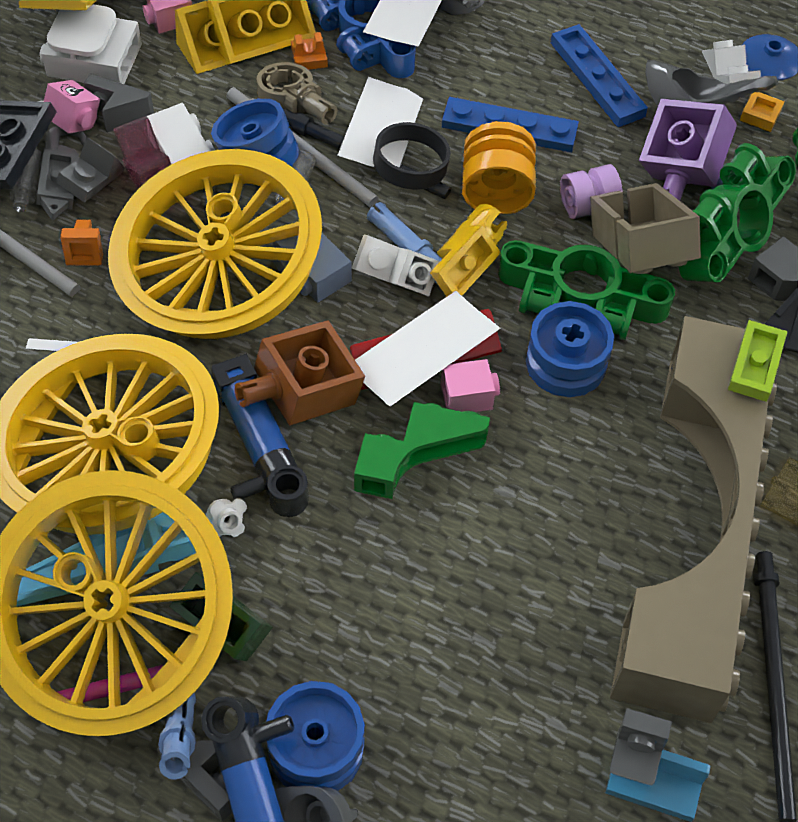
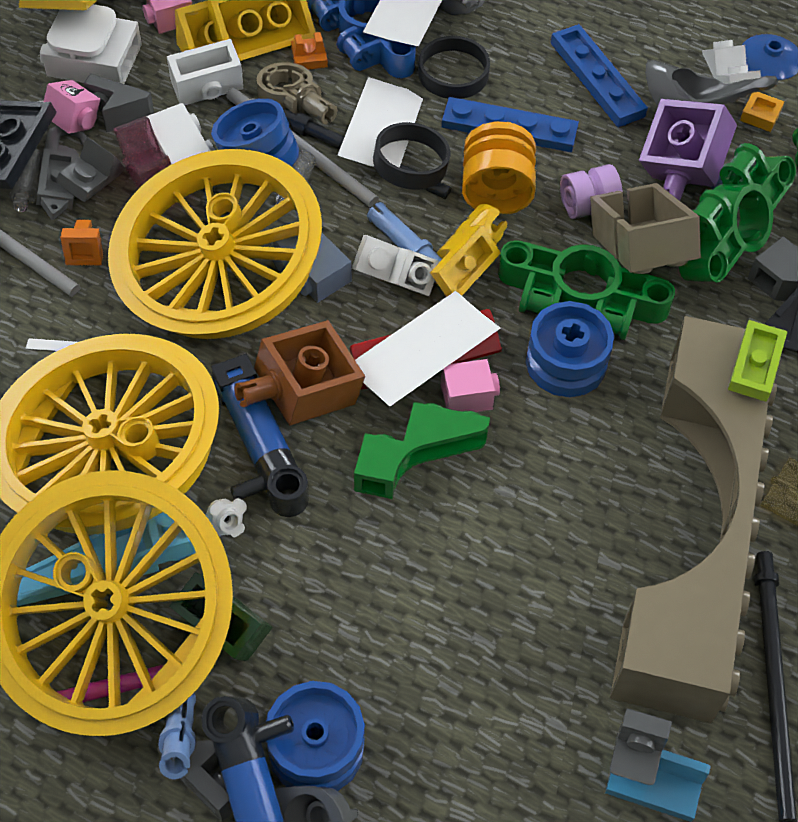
none -> white brick [167,39,243,106]
none -> black tyre [418,36,490,99]

